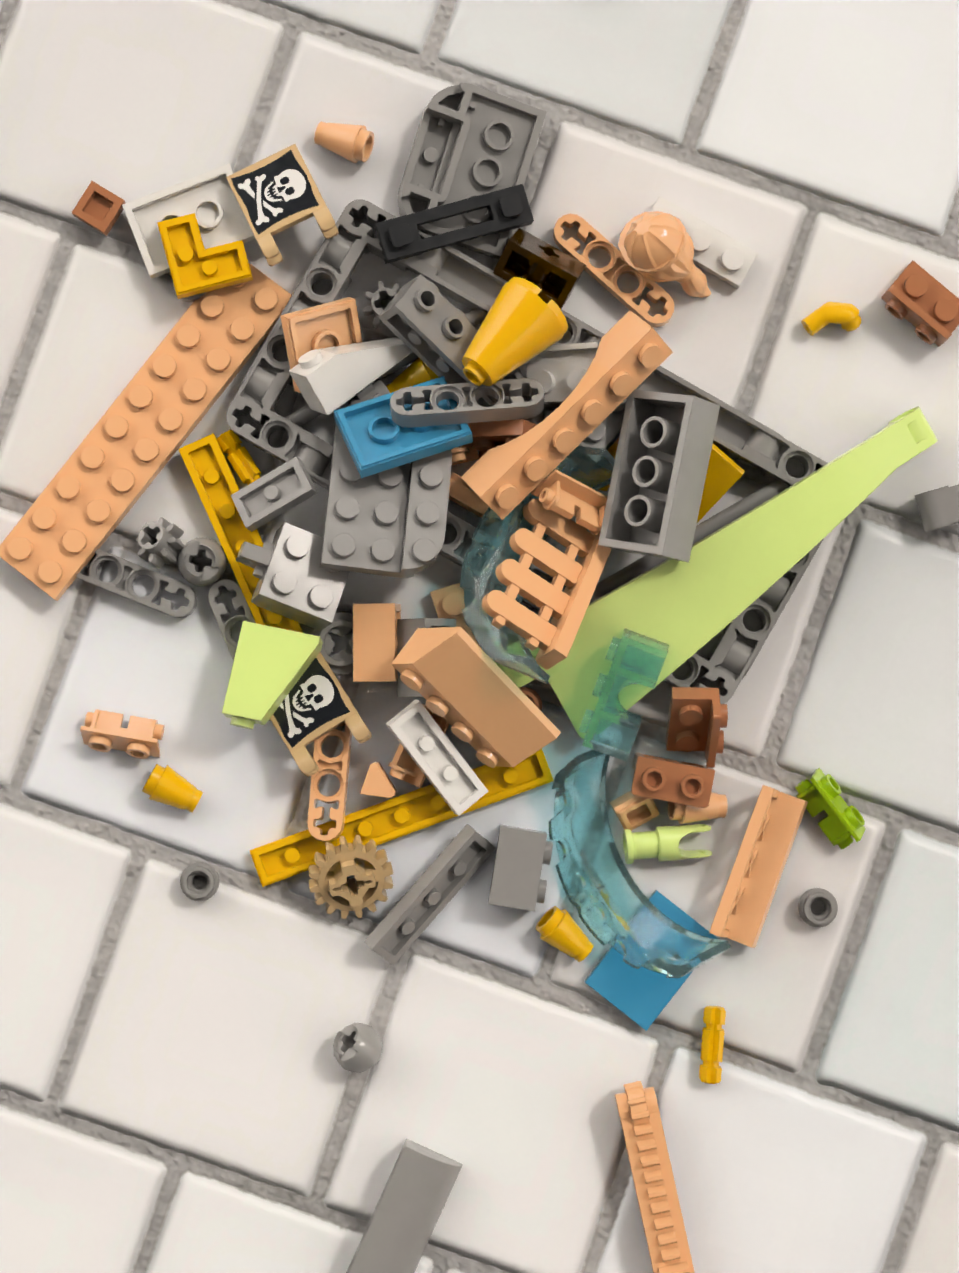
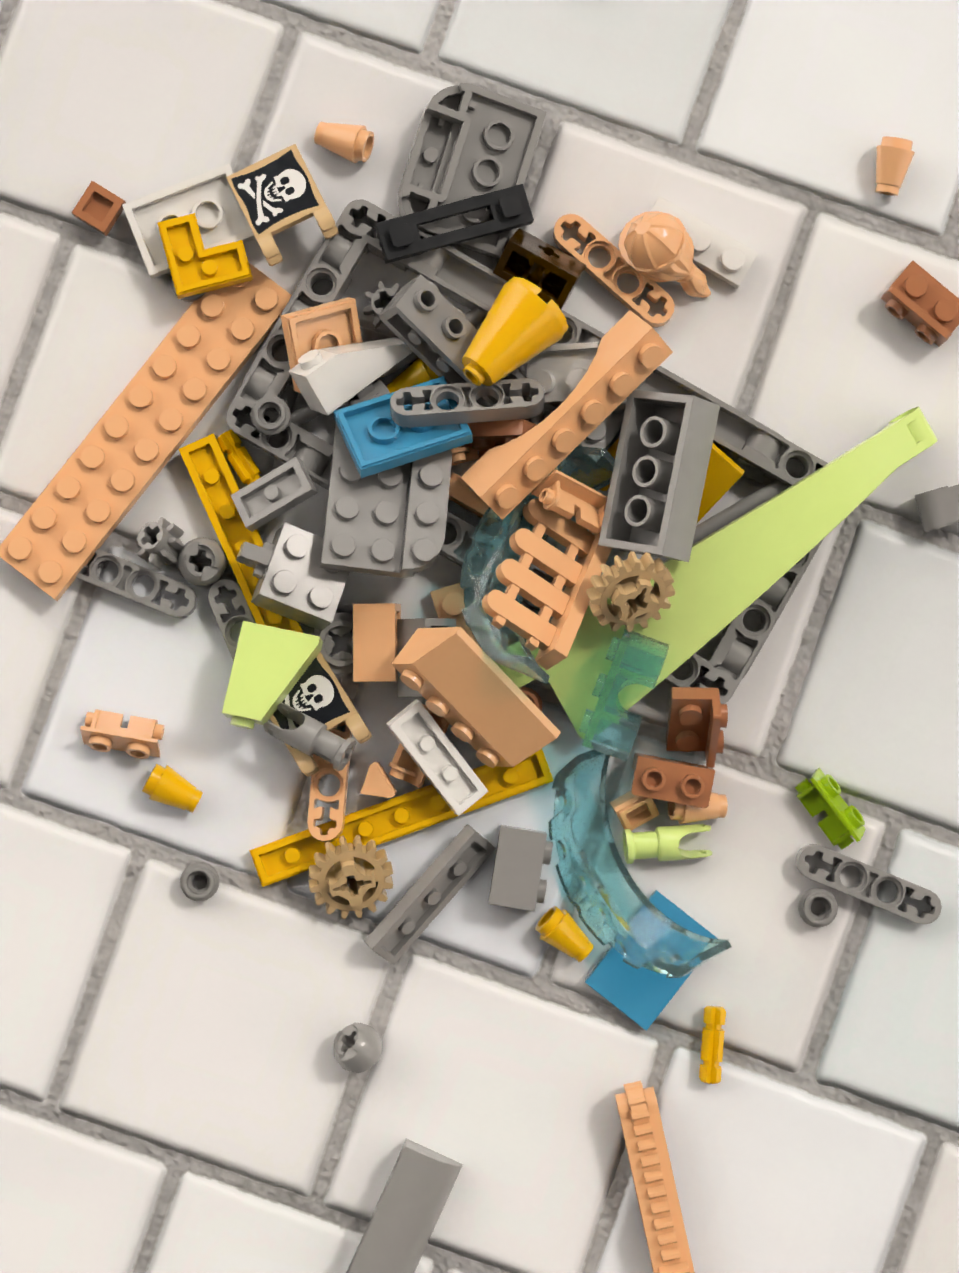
light nougat fence [709,785,808,948] -> none
yellow arm [801,302,861,336] -> none
none -> light grey plate [251,396,291,435]
none -> light grey piece [263,703,356,771]
none -> tan gear [586,551,675,632]
none -> light grey beam [796,844,942,924]
none -> light nougat cone [875,136,915,196]

